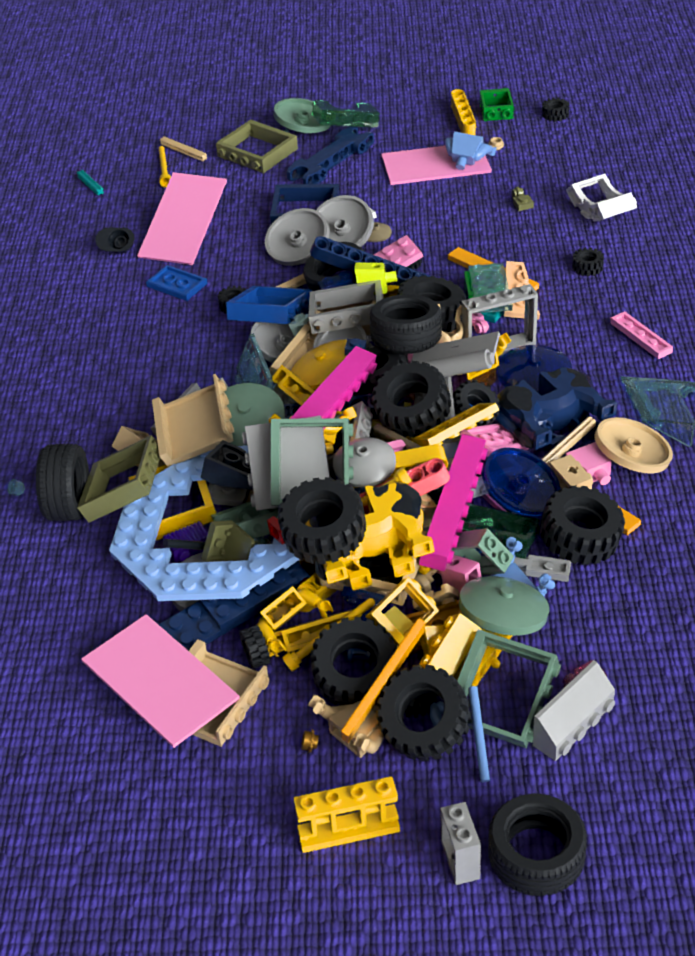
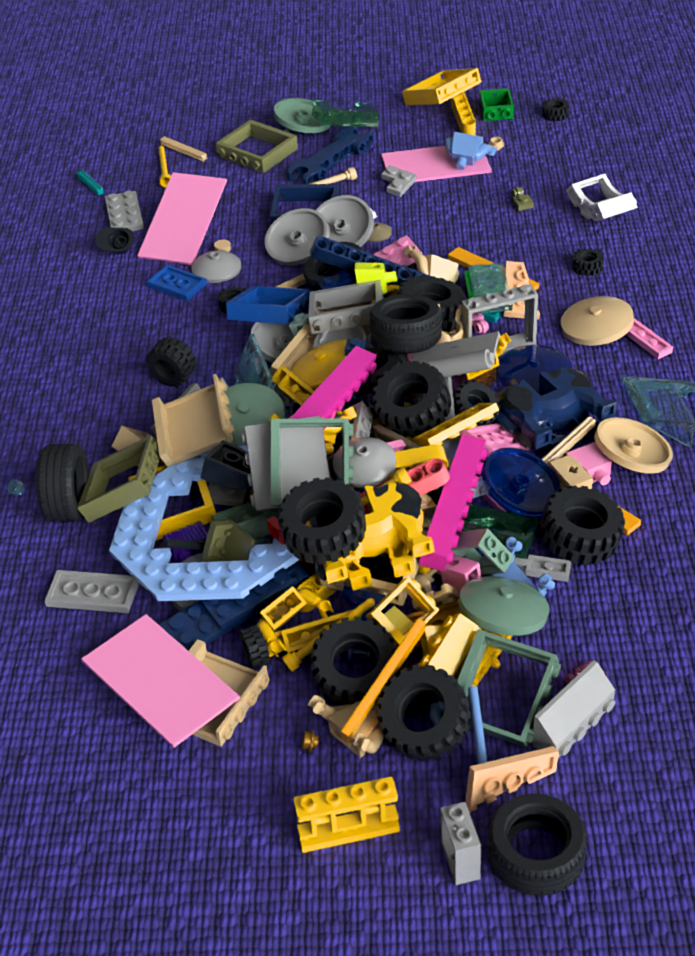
none -> light grey plate [45,570,139,613]
none -> light grey plate [105,191,144,231]
none -> black tyre [146,337,197,387]
none -> light grey dish [191,250,241,283]
none -> tan tile [214,239,231,252]
none -> tan piece [310,167,357,184]
none -> light grey plate [381,165,416,197]
none -> yellow window [402,68,481,105]
none -> torso [404,245,460,284]
none -> light nougat wing [465,746,559,812]
none -> tan dish [561,296,634,346]

